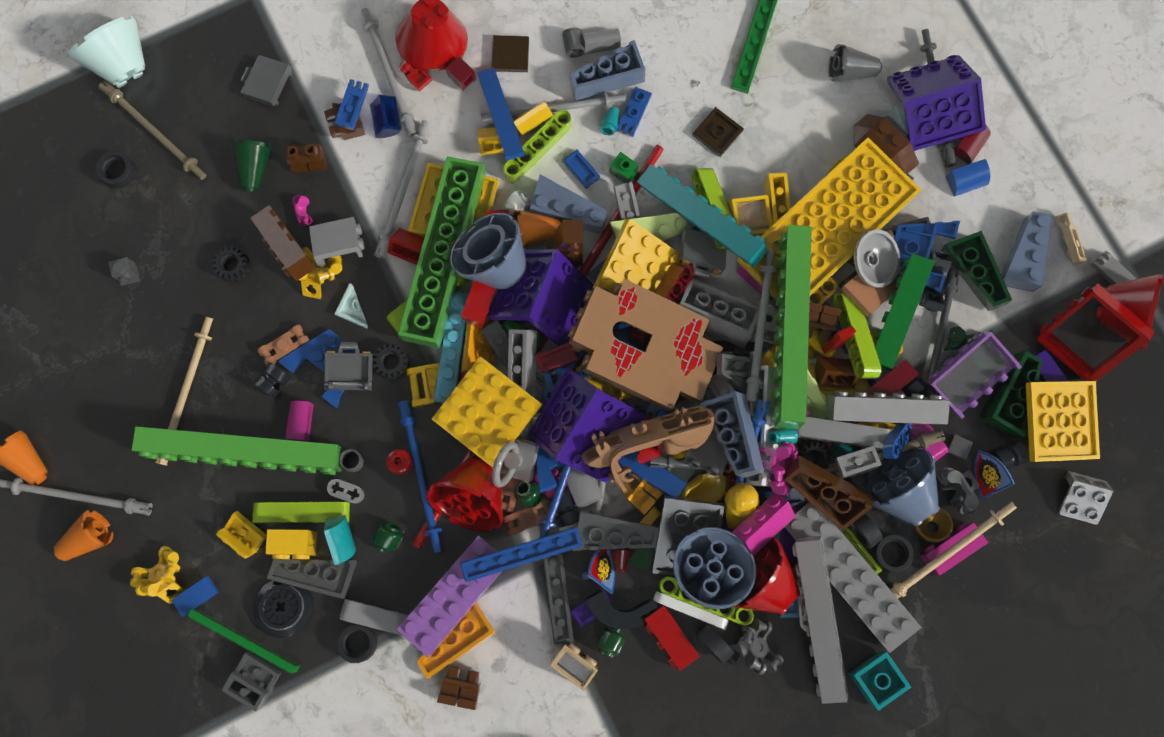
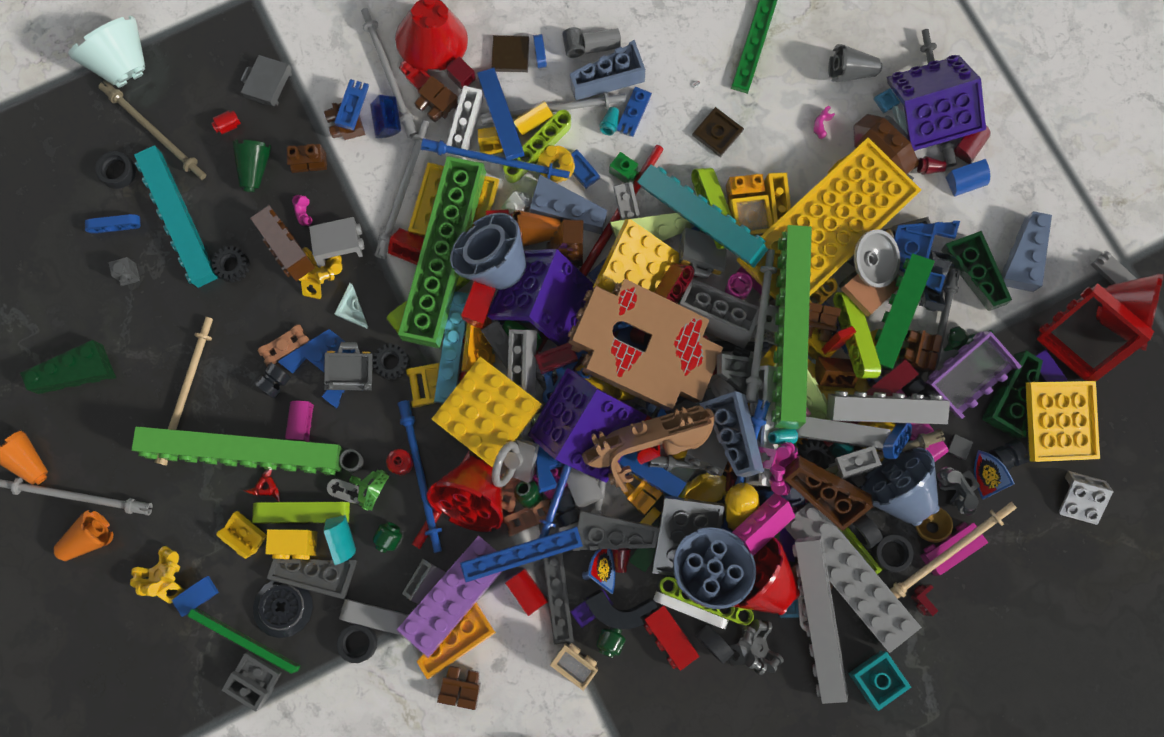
tan hinge [1056,212,1087,264] -> none
none -> dark green wedge [20,340,116,394]
none -> blue beam [85,214,141,233]
none -> teal brick [134,145,219,288]
none -> red brick [211,110,241,134]
none -> red piece [243,469,280,502]
none -> bright green helmet [349,469,390,511]
none -> light grey brick [402,559,446,604]
none -> reddish brown hips [414,76,458,122]
none -> blue bar [421,138,570,179]
none -> white brick [444,86,484,160]
none -> red brick [505,569,549,616]
none -> blue beam [533,34,547,68]
none -> yellow plate [537,145,575,183]
none -> dark pink wheel [725,272,753,301]
none -> light orange hips [726,174,765,202]
none -> dark pink piece [813,106,835,139]
none -> dark azure tile [874,88,900,114]
none -> reddish brown hips [899,330,943,372]
none -> dark red bracket [911,584,938,616]
none -> dark red cone [917,156,947,175]

